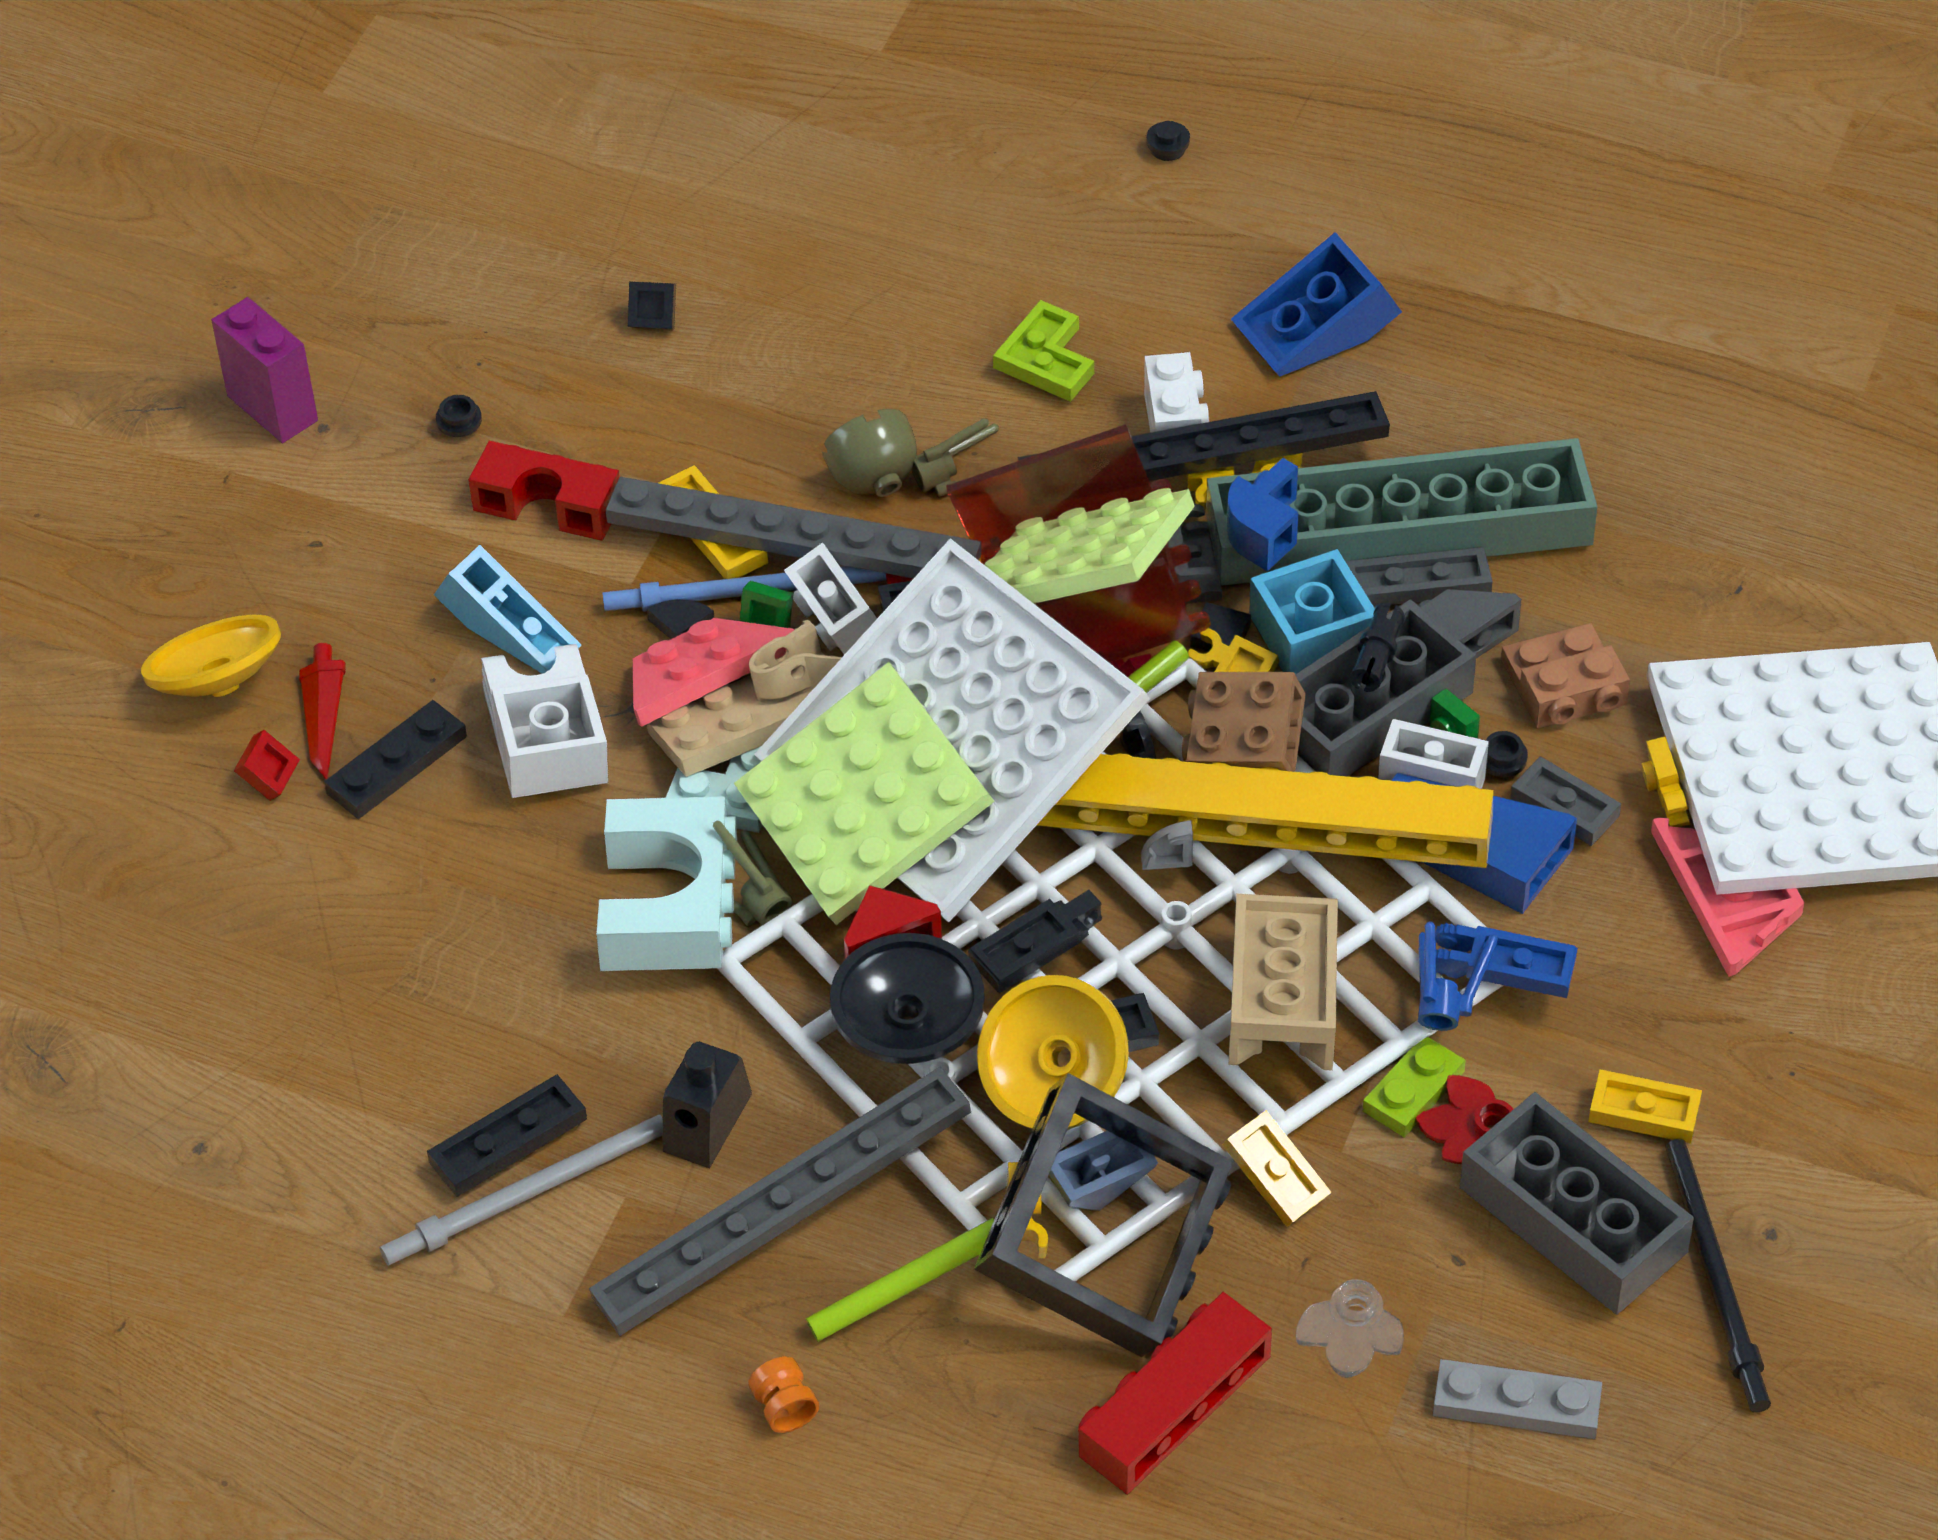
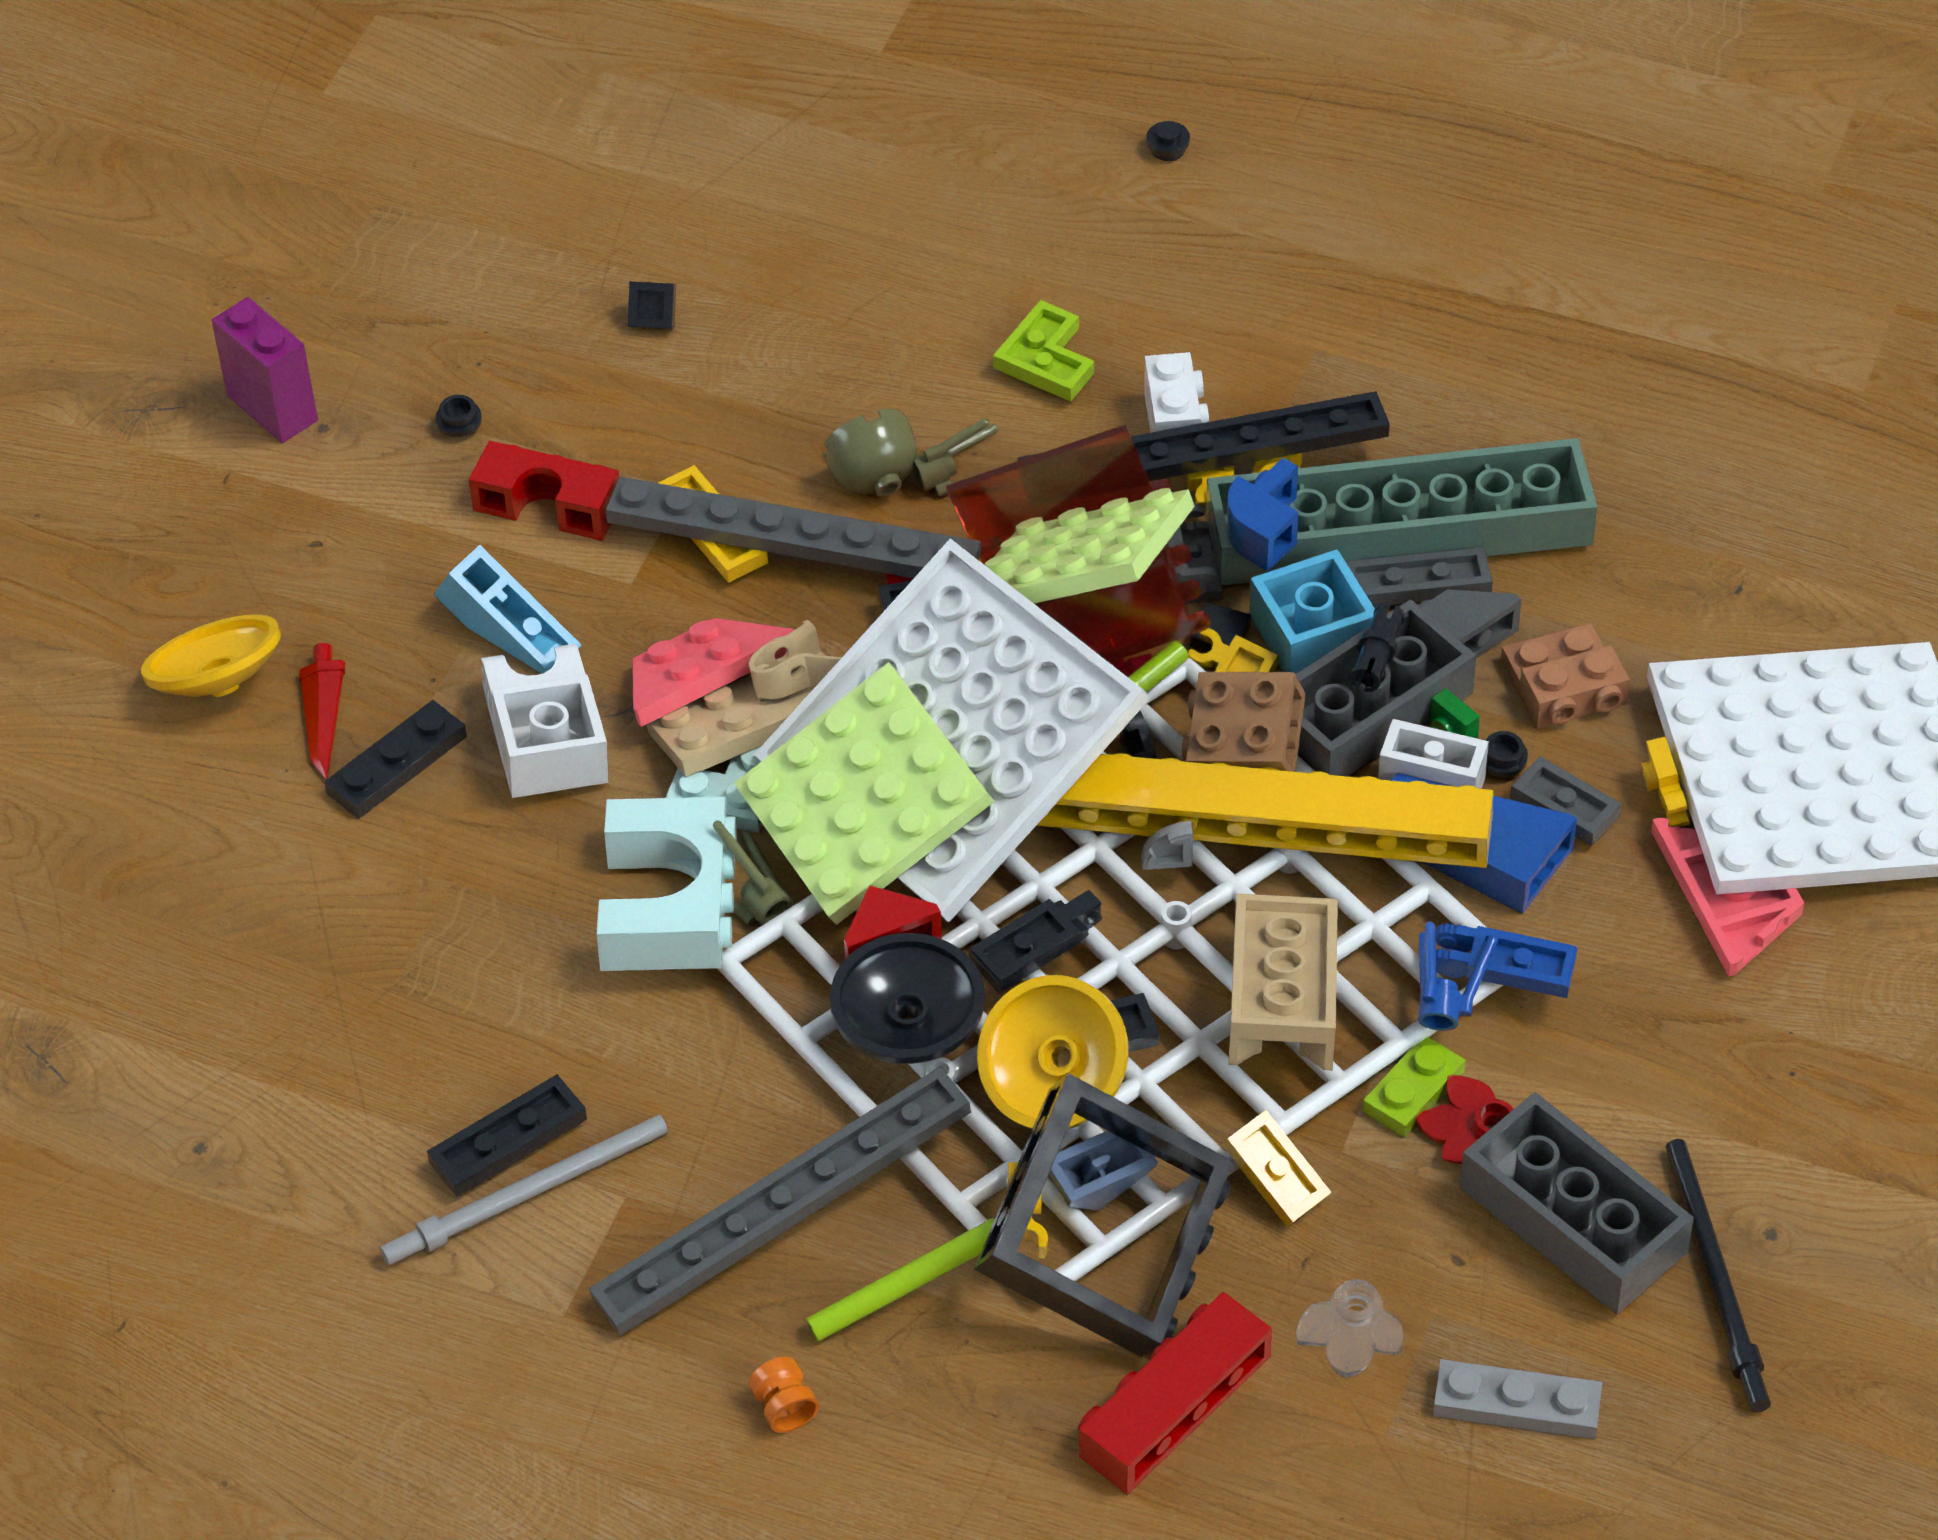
red plate [234,730,300,800] -> none
medium blue bar [602,566,886,612] -> none
black tile [647,599,714,639] -> none
black torso [663,1041,752,1169] -> none
green plate [740,580,794,628] -> none
white brick [784,542,877,655] -> none
blue slope [1231,232,1402,377] -> none
yellow plate [1588,1069,1702,1144] -> none

